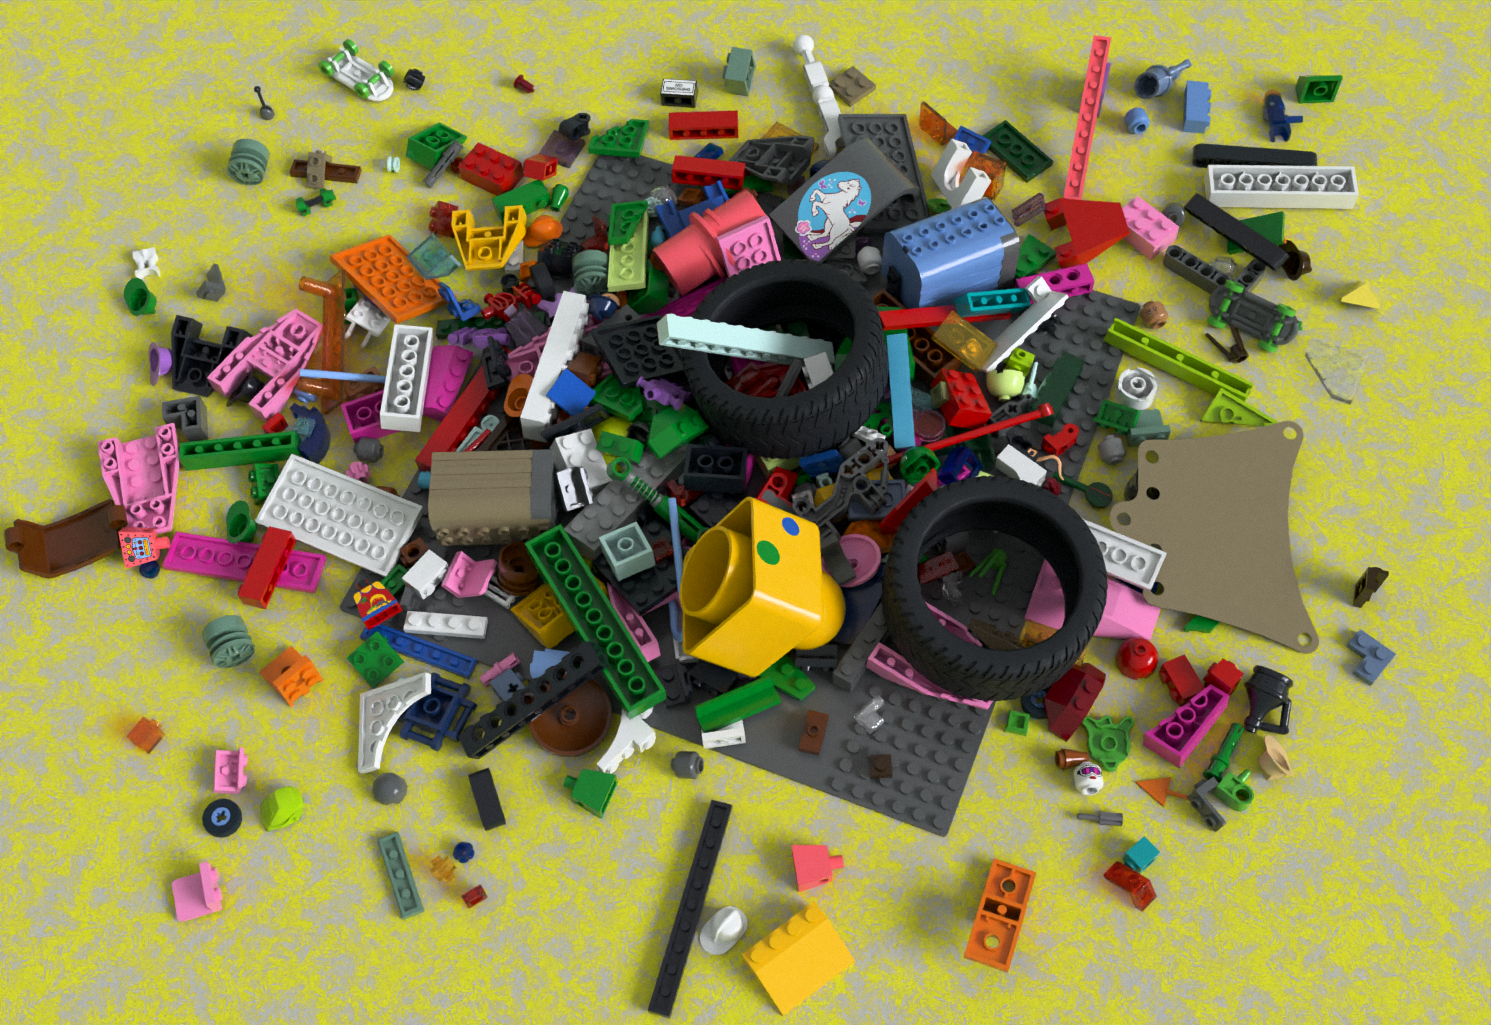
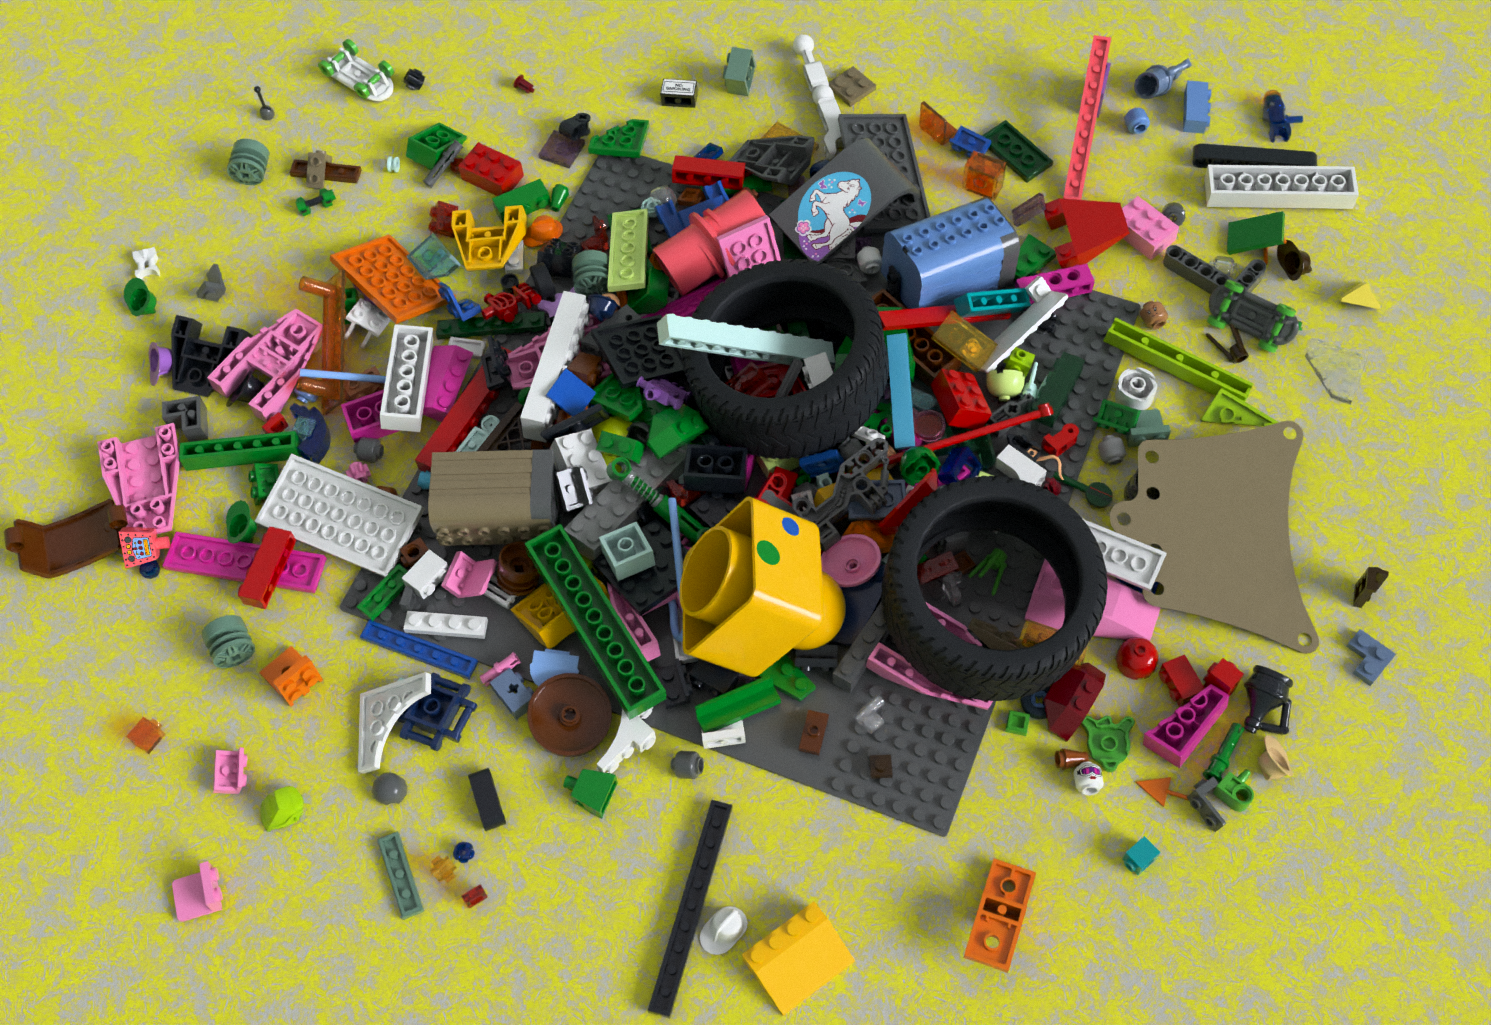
black bush [202,799,242,838] -> none
green hinge [347,631,404,689] -> none
torso [353,579,402,631] -> none
medium lavender piece [447,327,510,349] -> none
black brick [458,641,610,759] -> none
red piece [463,429,491,452] -> none
clear purple torso [504,304,548,347] -> none
orange piece [504,374,534,417] -> none
orange tile [519,260,537,282] -> none
red brick [523,153,558,181] -> none
green wing [608,200,648,246] -> none
clear red tile [649,537,674,564] -> none
medium azure cylinder [650,226,665,248] -> none
red brick [668,110,738,140] -> none
coral torso [792,845,844,892] -> none
dark grey bracket [820,535,857,586] -> none
bright green dish [927,198,952,214] -> none
olive tile [930,381,949,408] -> none
white arch [931,139,991,209] -> none
flat silver axle [1077,811,1123,826] -> none
clear red bracket [1104,861,1157,912] -> none
green tile [1183,615,1221,633] -> none
black beam [1184,193,1289,272] -> none
green slope [1295,75,1343,104] -> none

